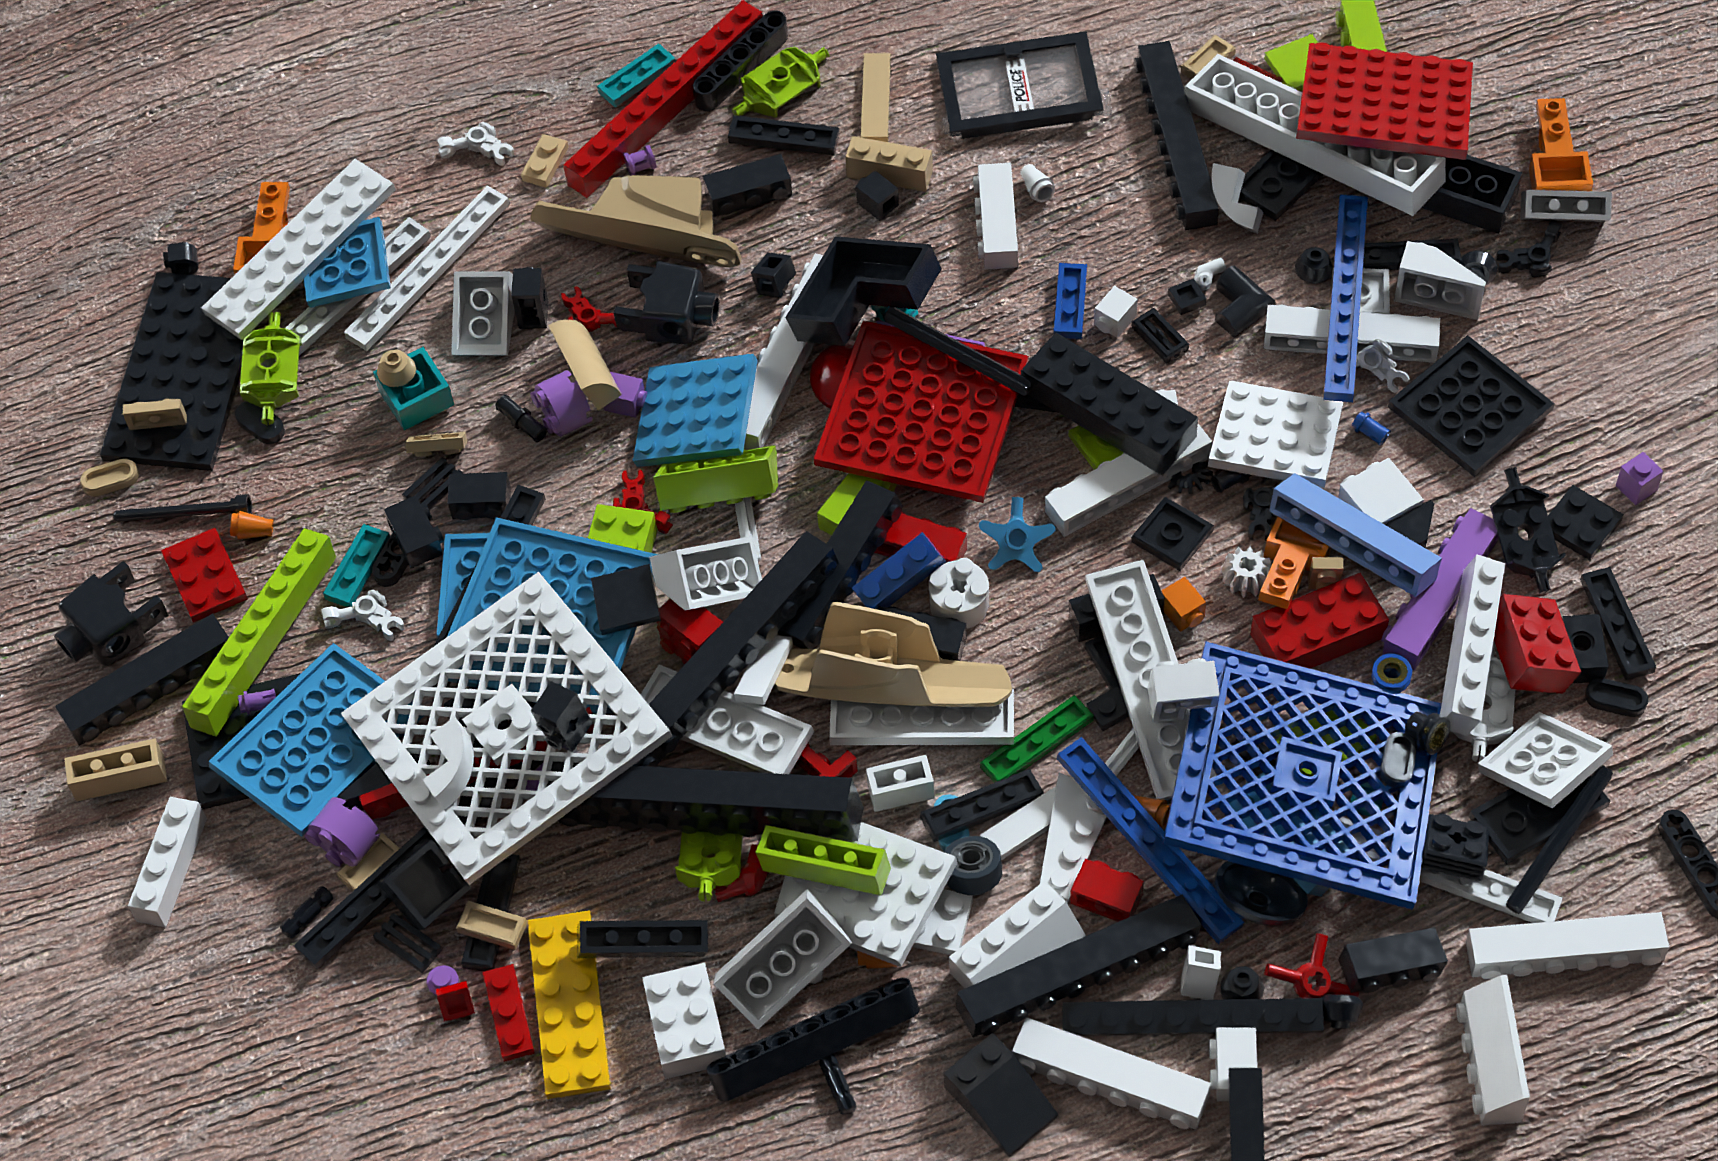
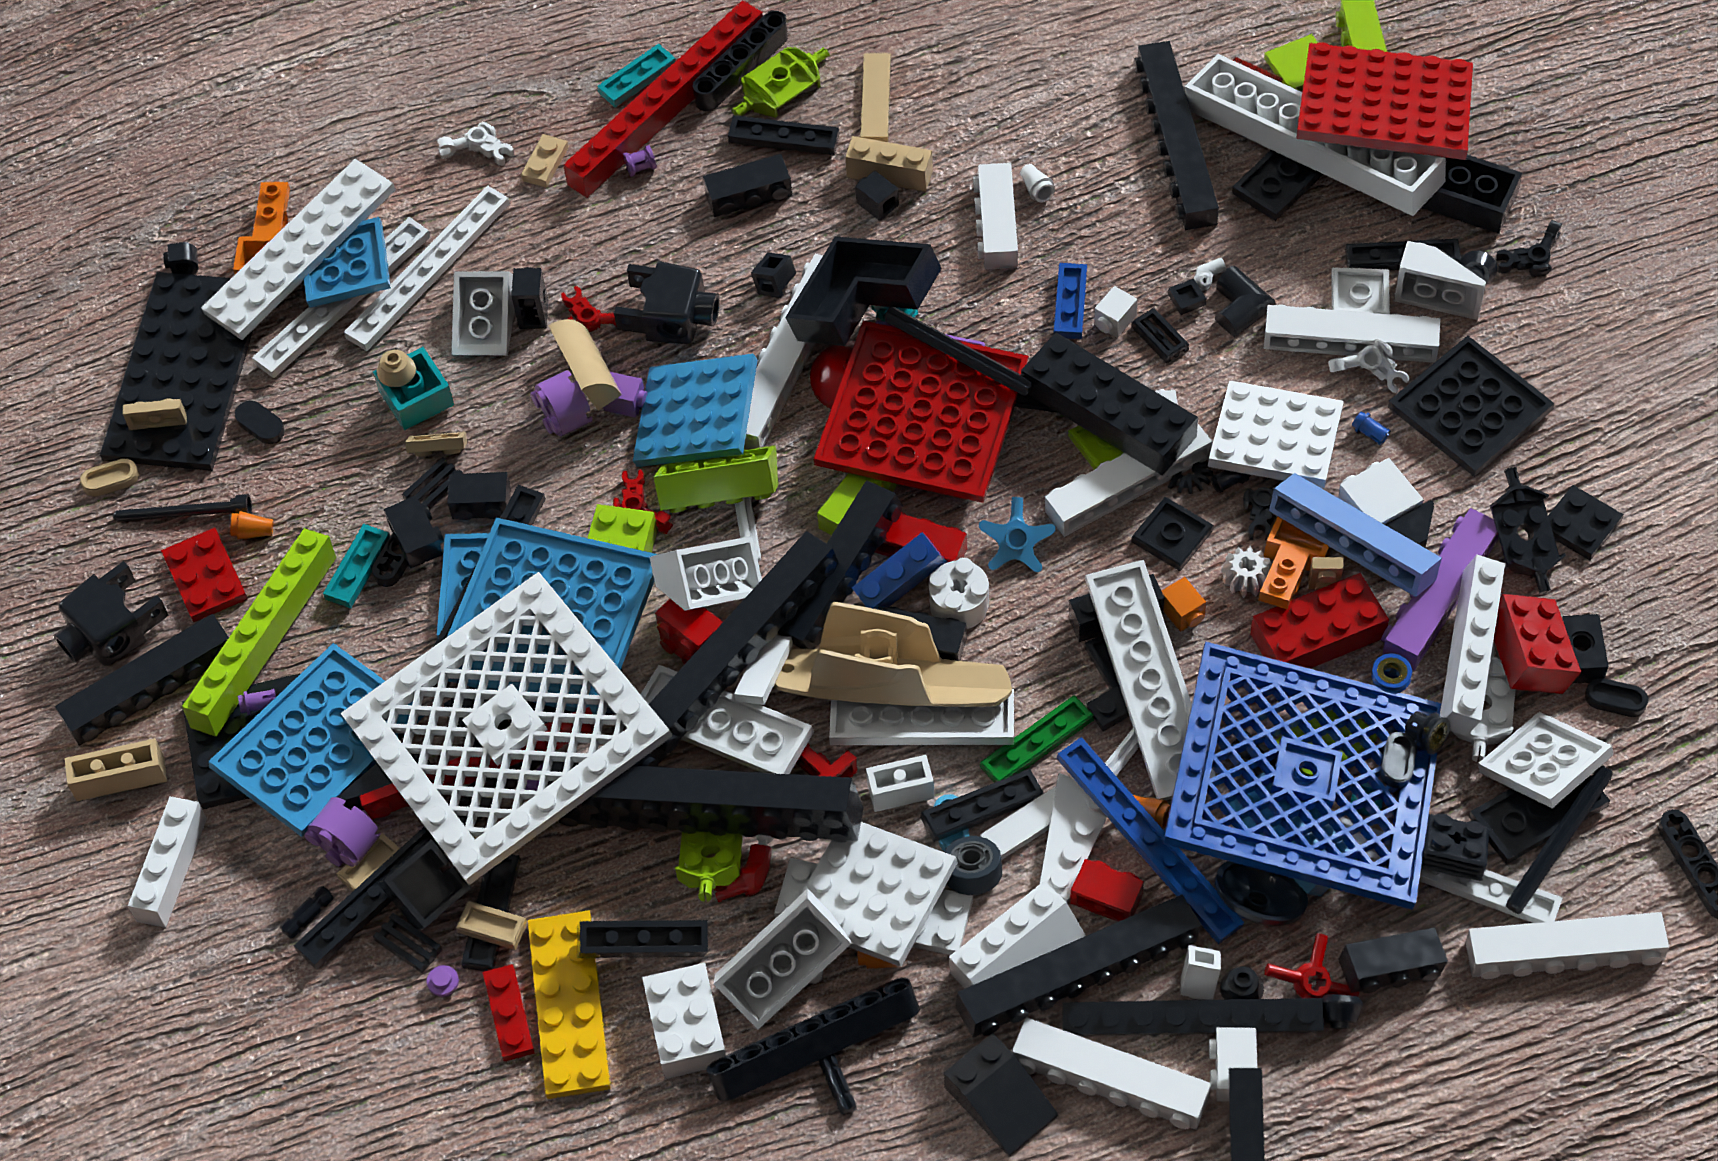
lime plate [240,312,302,425] -> none
white piece [321,590,405,641] -> none
white brick [423,717,474,809] -> none
red plate [435,981,475,1022] -> none
black pin [495,394,548,443] -> none
tan piece [530,175,742,268] -> none
black brick [531,681,593,753] -> none
black tile [591,564,661,635] -> none
lime brick [756,825,891,896] -> none
door [936,31,1112,139] -> none
white brick [1148,658,1219,723] -> none
tan tile [1181,35,1236,79] -> none
white brick [1212,163,1263,234] -> none
black cone [1295,247,1334,284] -> none
blue plate [1323,195,1368,403] -> none
white slope [1456,975,1530,1126] -> none
white brick [1520,190,1612,222] -> none
orange plate [1529,98,1593,191] -> none
black plate [1580,567,1656,680] -> none
medium lavender brick [1616,452,1664,505] -> none

